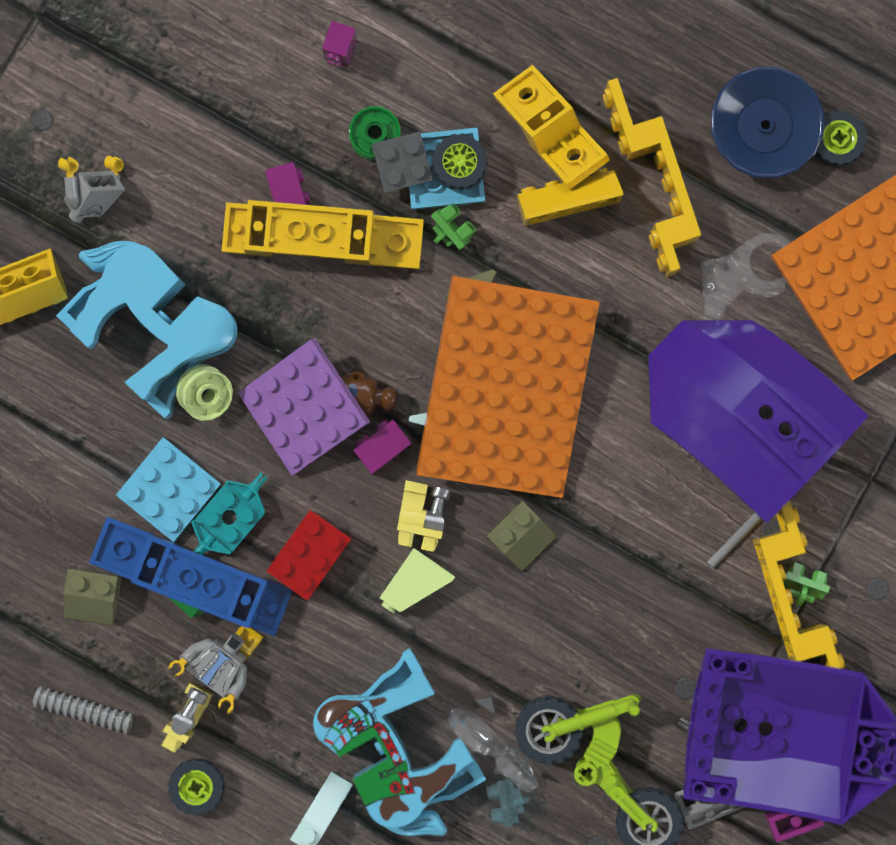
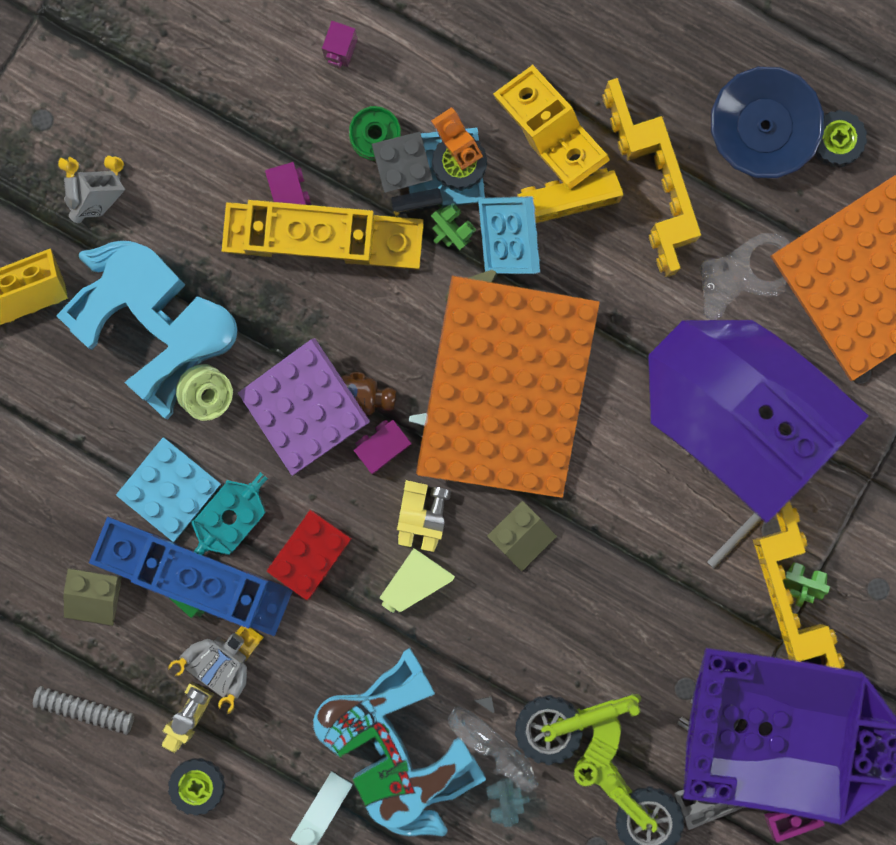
none -> black slope [391,188,443,216]
none -> orange slope [431,107,483,170]
none -> medium azure plate [478,196,540,274]

